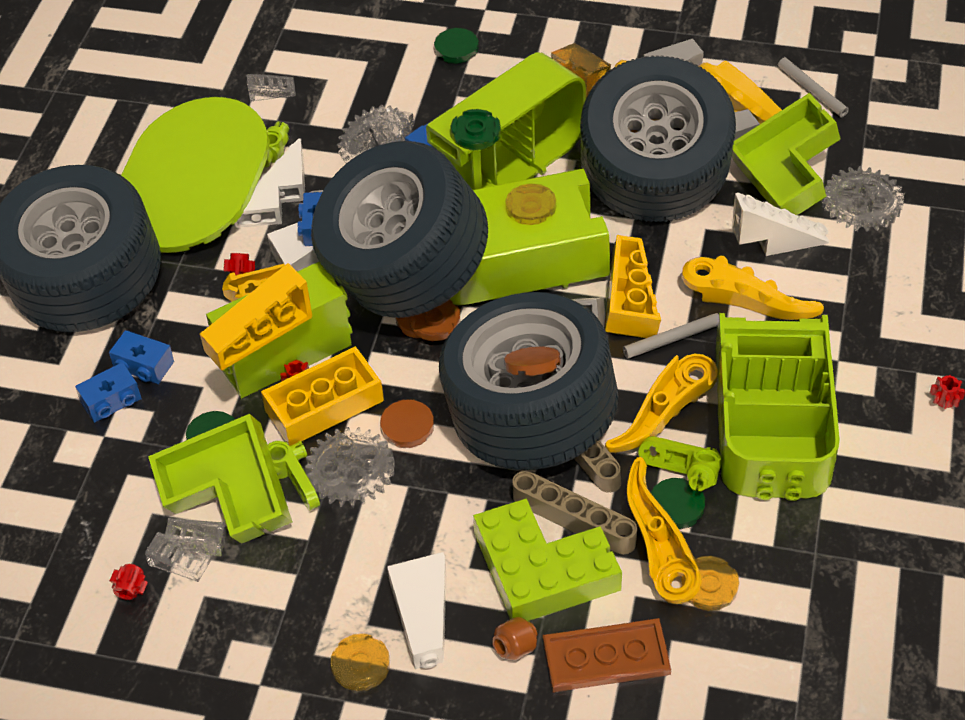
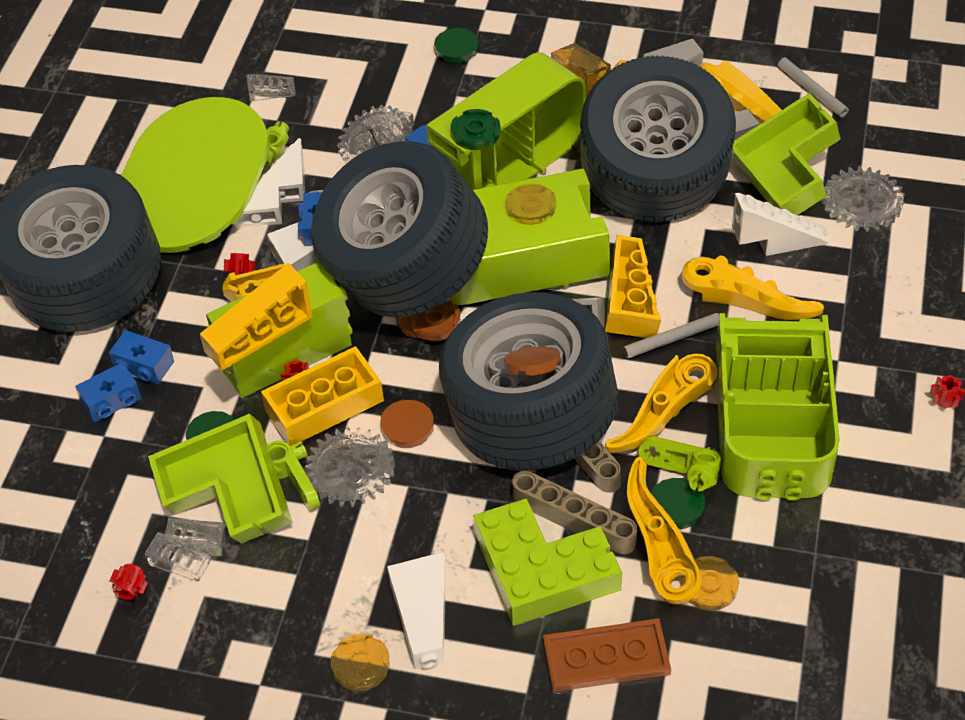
dark orange head [492,617,537,661] -> none

